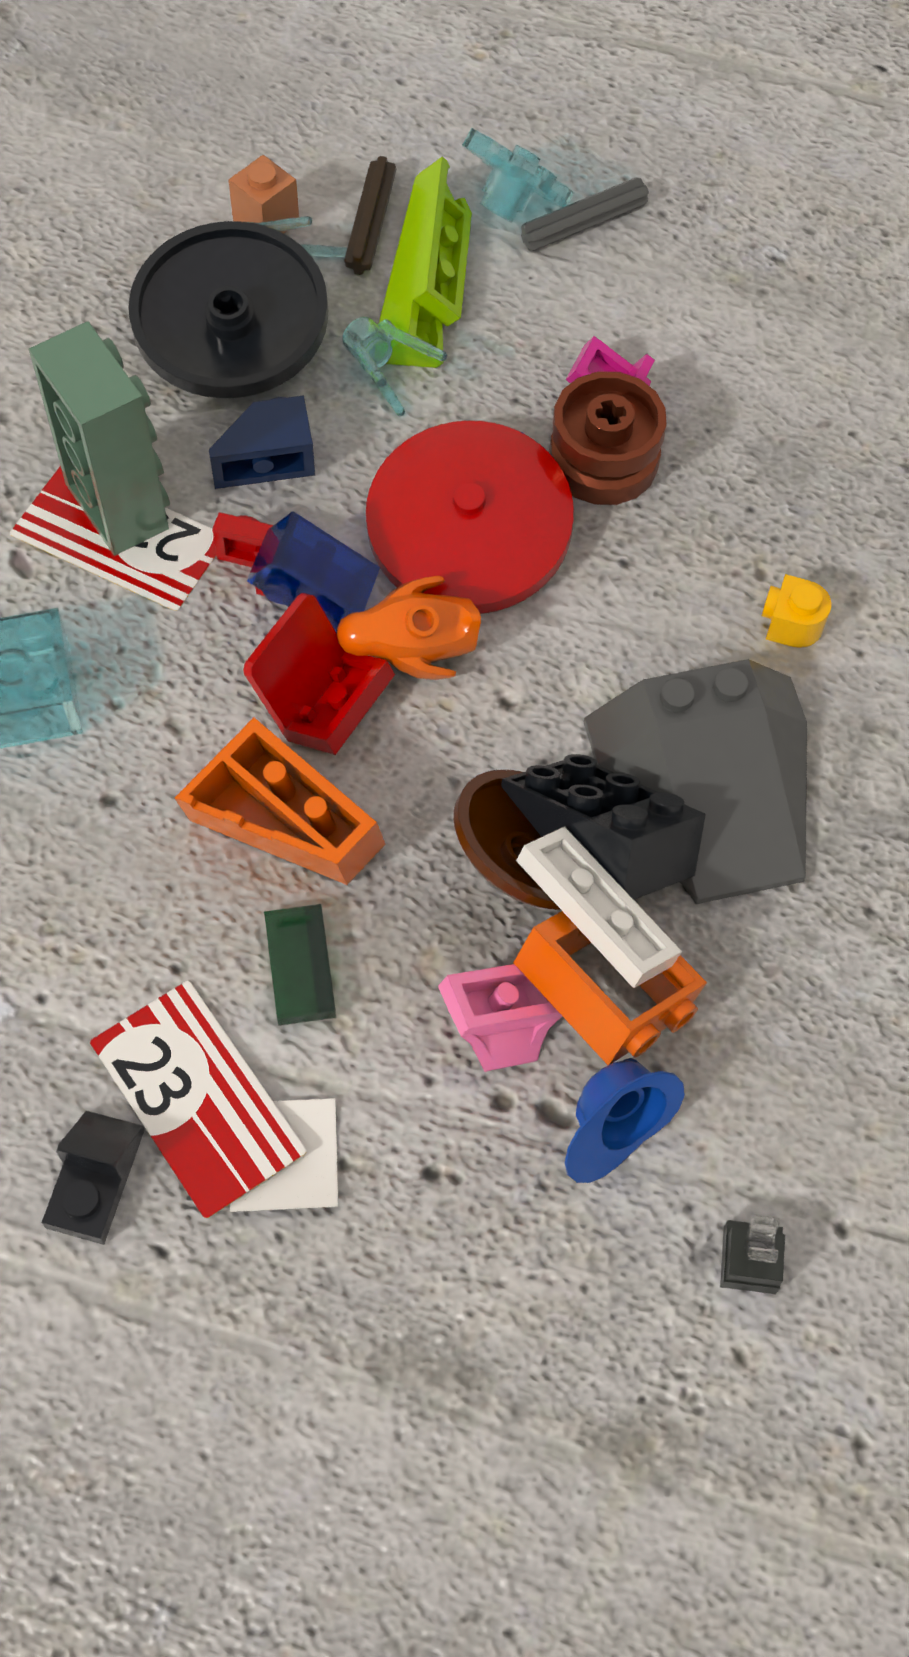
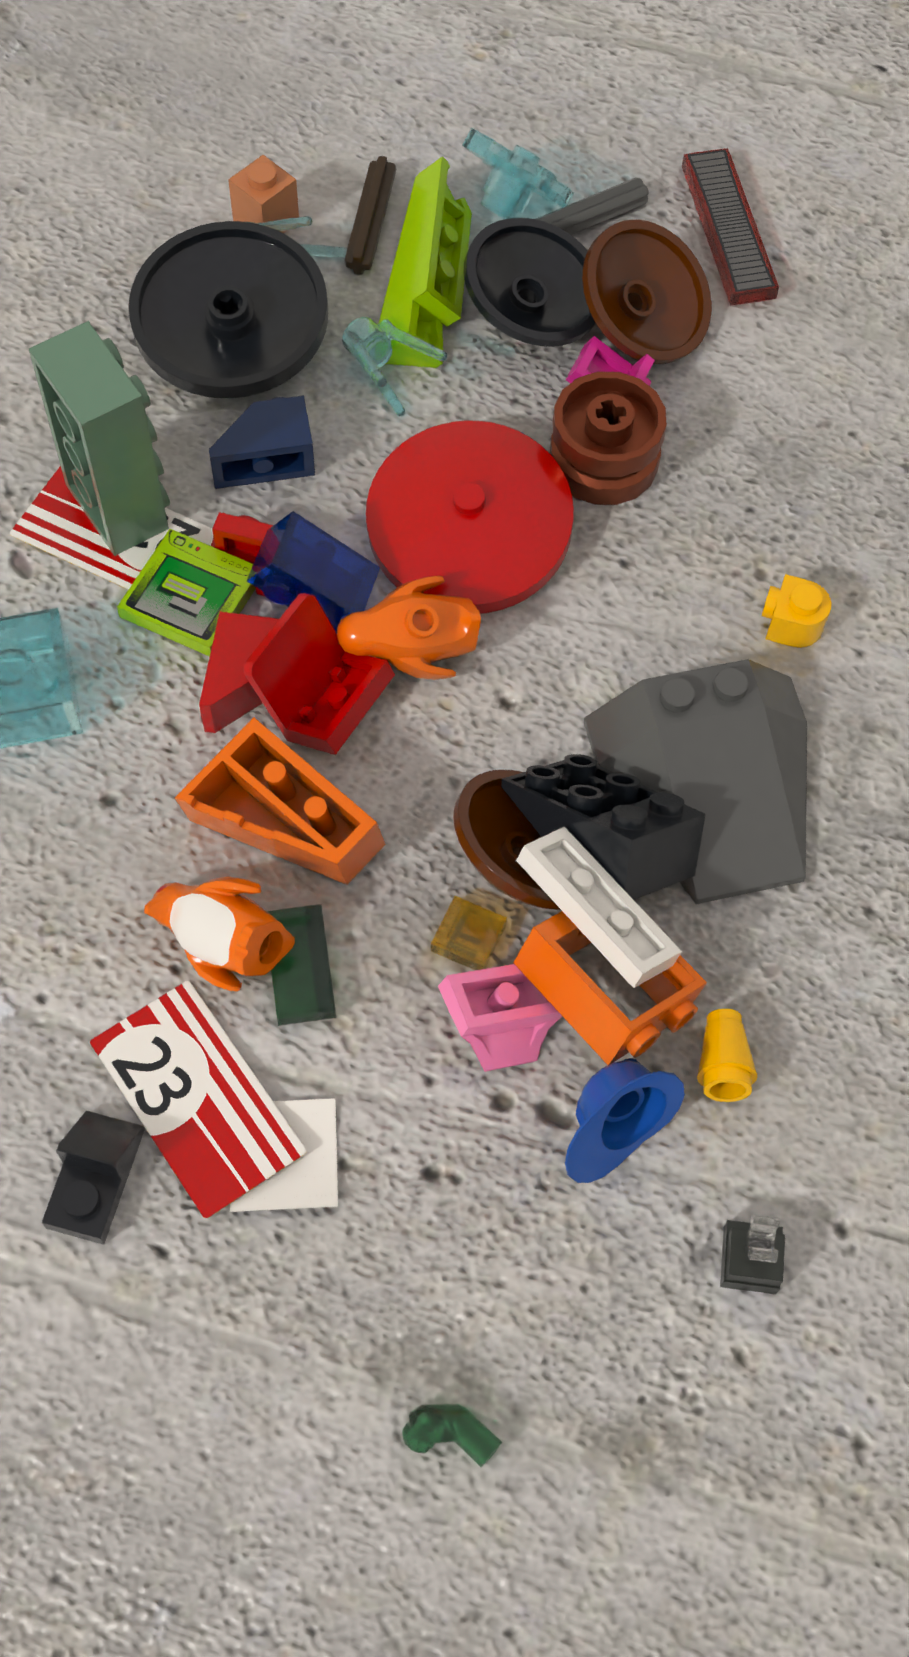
none -> tile [117,529,256,657]
none -> animal [144,876,295,991]
none -> red slope [199,611,279,733]
none -> clear green arm [402,1404,503,1468]
none -> clear yellow tile [431,896,507,970]
none -> black dish [464,218,596,347]
none -> reddish brown dish [582,220,712,364]
none -> tile [682,148,779,306]
none -> yellow cone [697,1009,757,1102]

